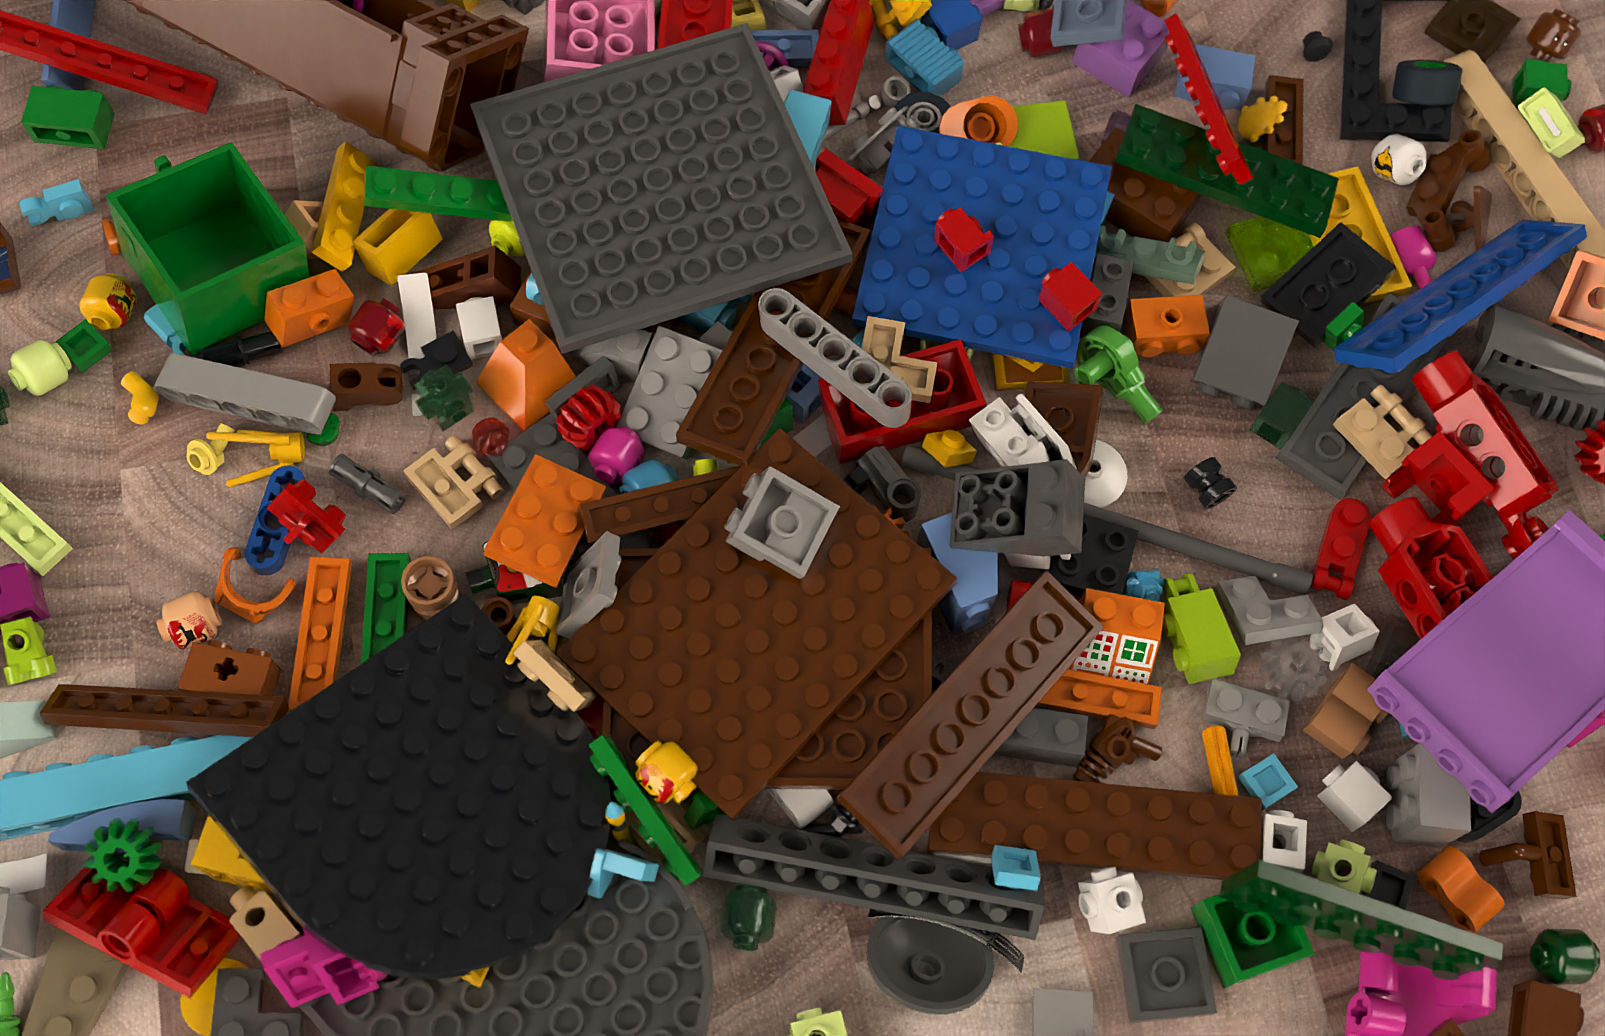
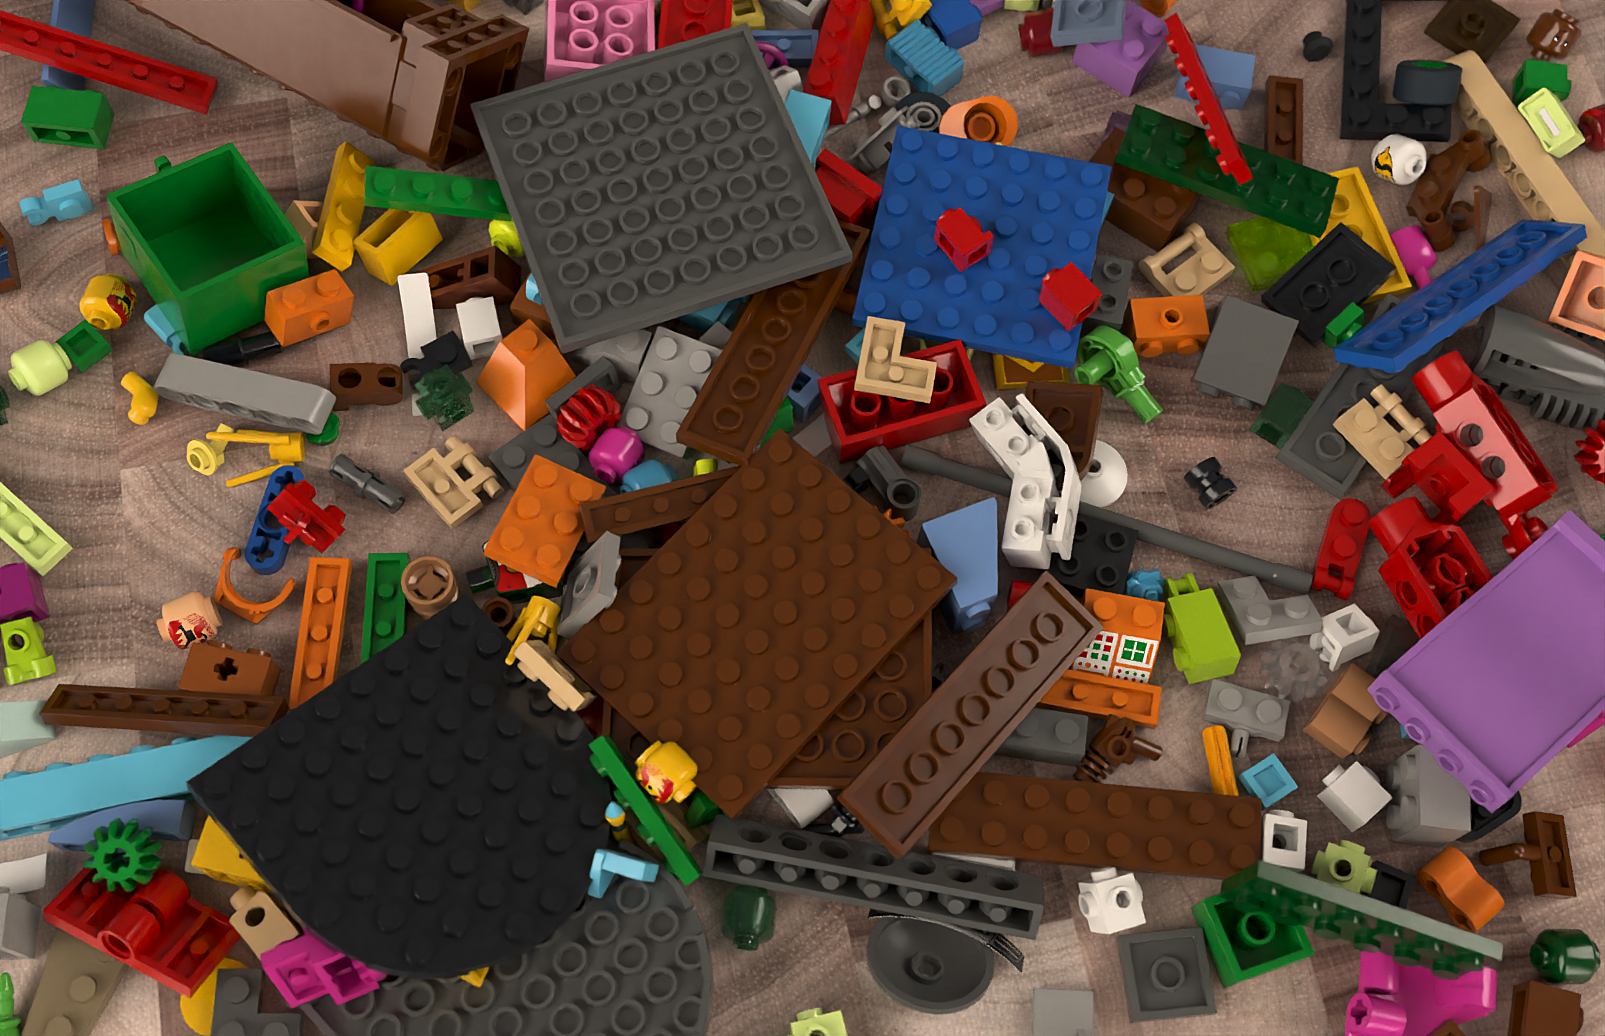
dark red head [348,298,405,356] -> none
clear red plate [472,417,510,456] -> none
light grey plate [724,466,840,579] -> none
light grey beam [758,288,912,428] -> none
yellow plate [922,430,977,468] -> none
dark grey slope [950,459,1085,557] -> none
medium azure plate [991,845,1041,891] -> none
lime tile [1008,100,1080,160] -> none
sand green plate [1093,226,1205,285] -> none
yellow piece [1238,96,1288,143] -> none

